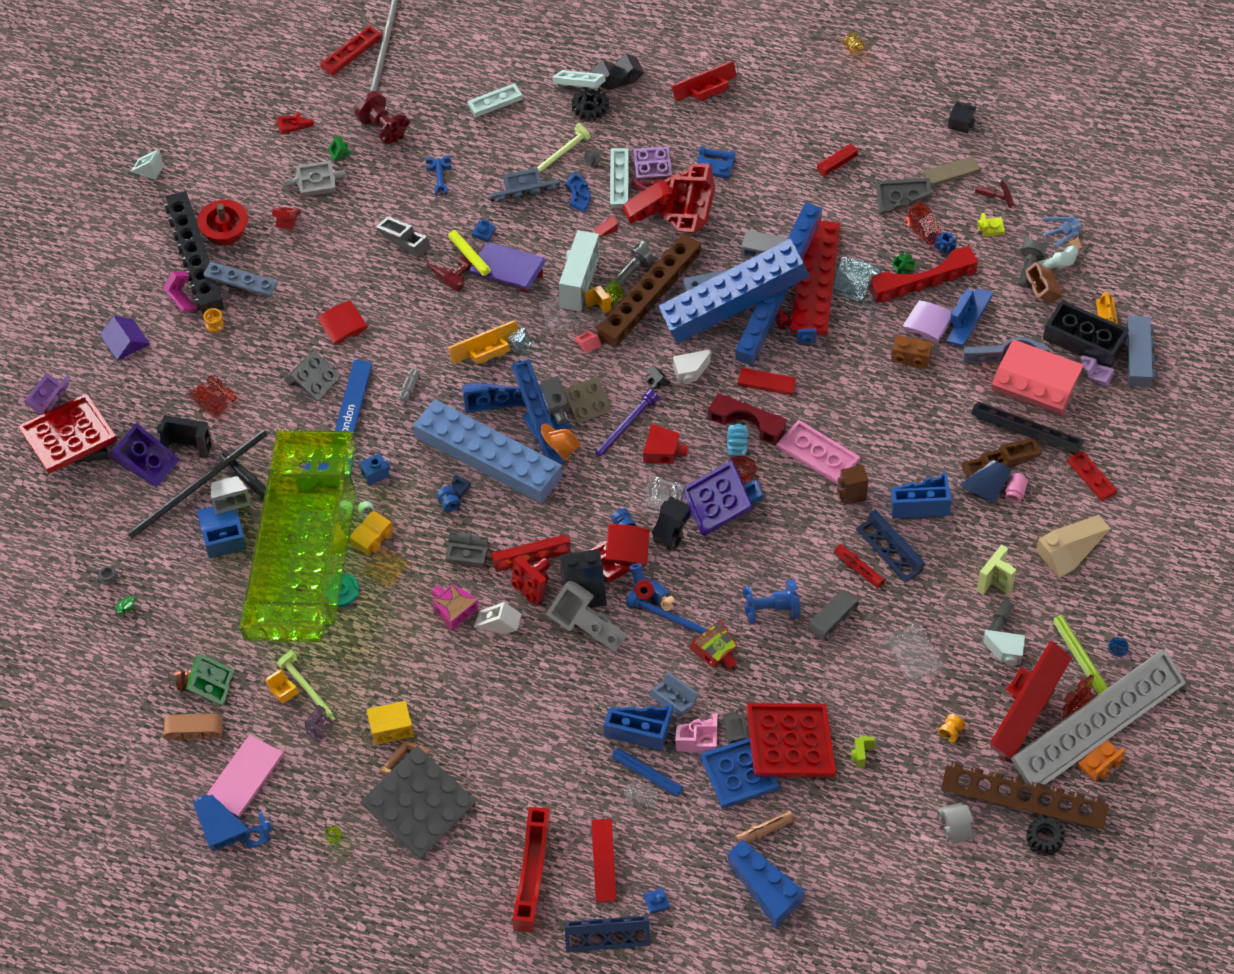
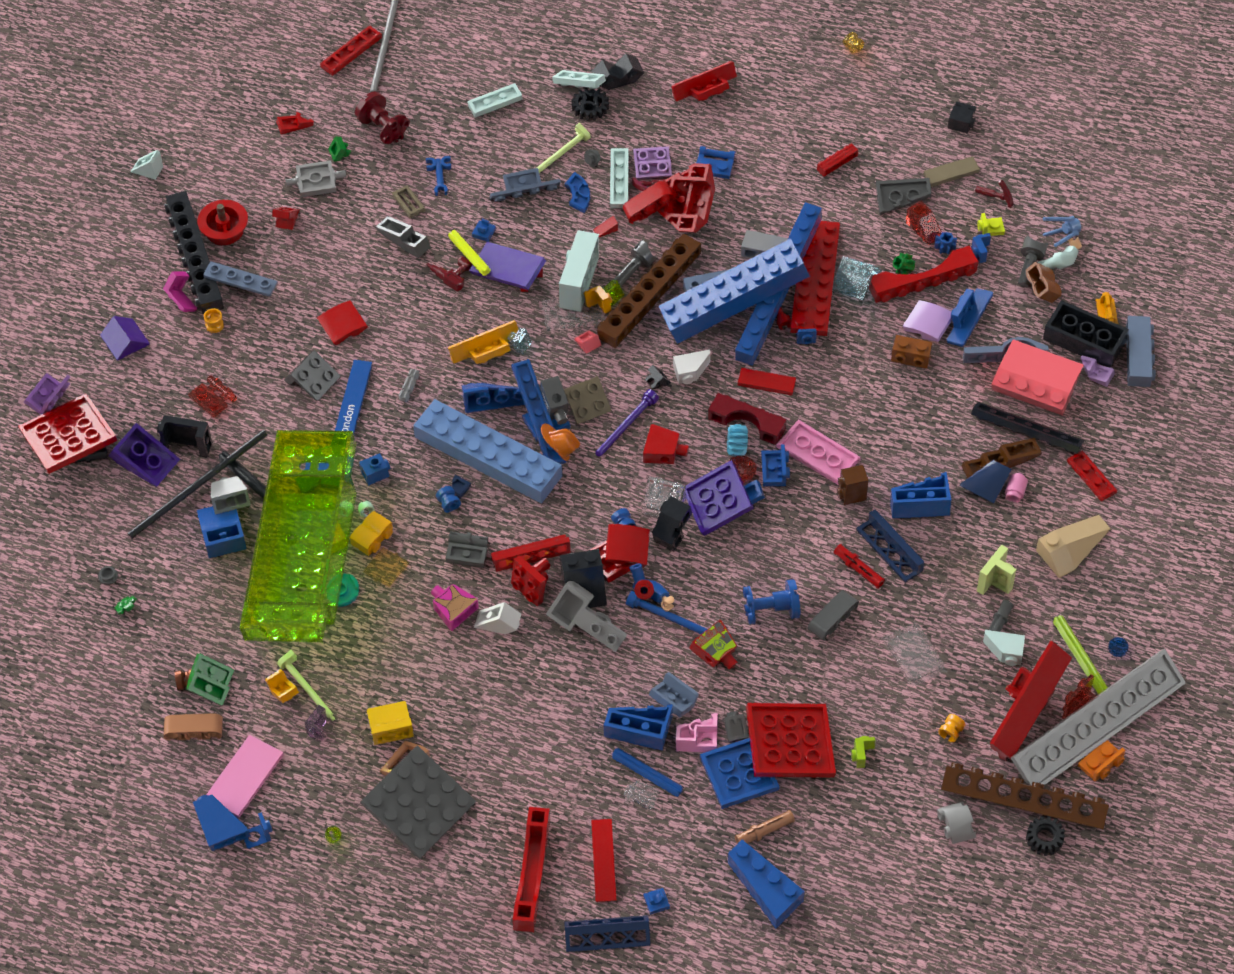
none -> dark tan tile [392,185,426,219]
none -> blue bracket [761,444,790,487]
none -> blue bracket [971,233,991,264]

